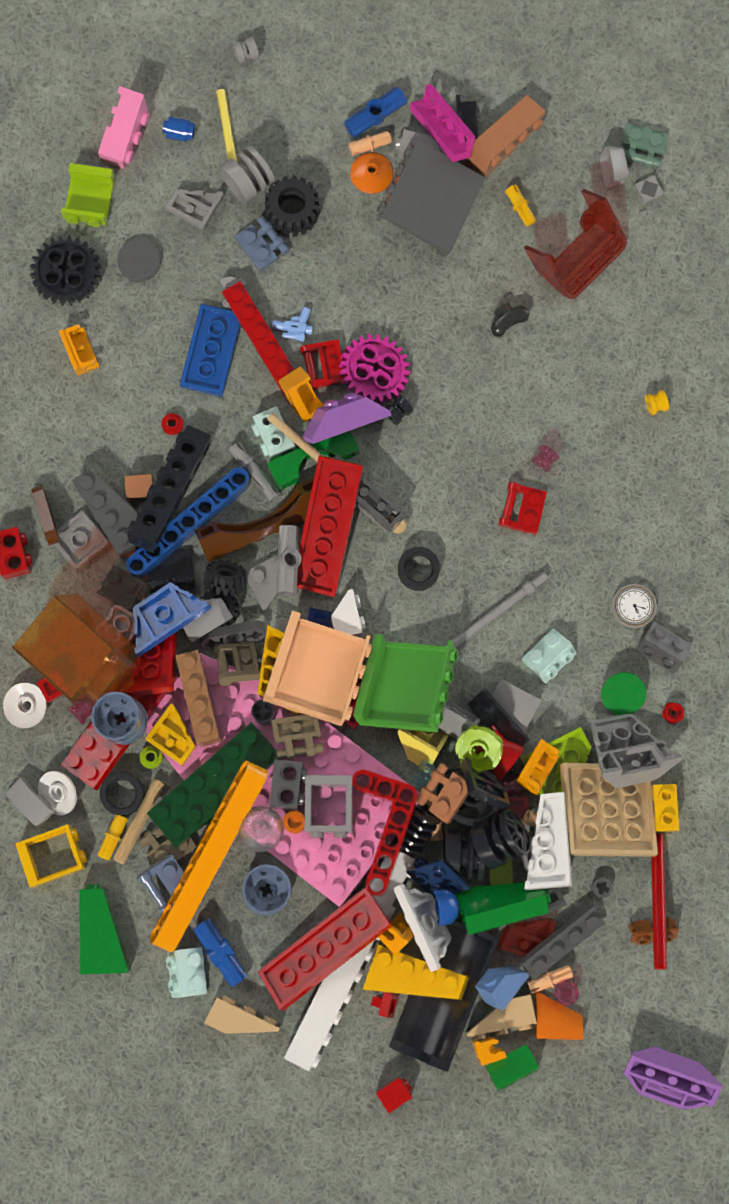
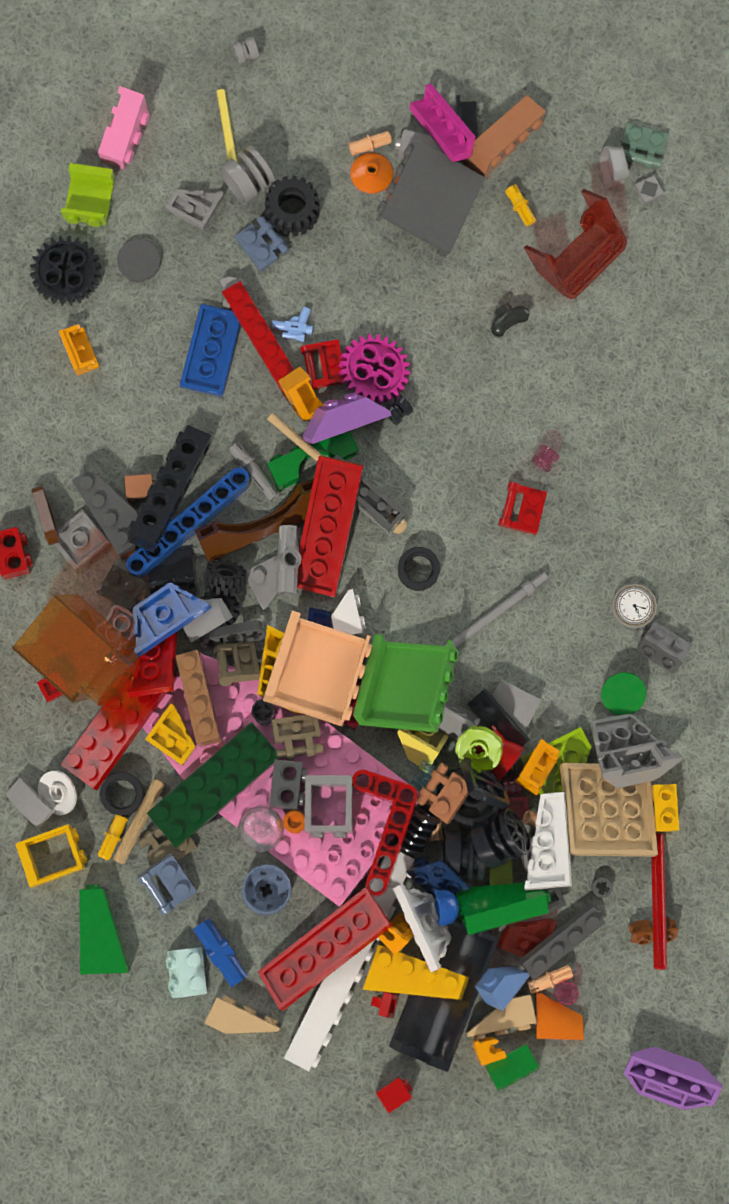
white dish [3,683,47,728] -> none
clear pink wheel [68,696,93,725] -> none
sand blue wheel [91,691,148,745] -> none
lime plate [140,746,163,769] -> none
light orange beam [150,761,268,952] -> none
red plate [161,413,184,435] -> none
blue brick [162,117,195,142] -> none
light aqua brick [251,406,295,459] -> none
blue piece [344,86,407,138] -> none
light aqua bracket [522,628,576,684] -> none
yellow wheel [645,390,669,416] -> none
red plate [662,702,684,724] -> none

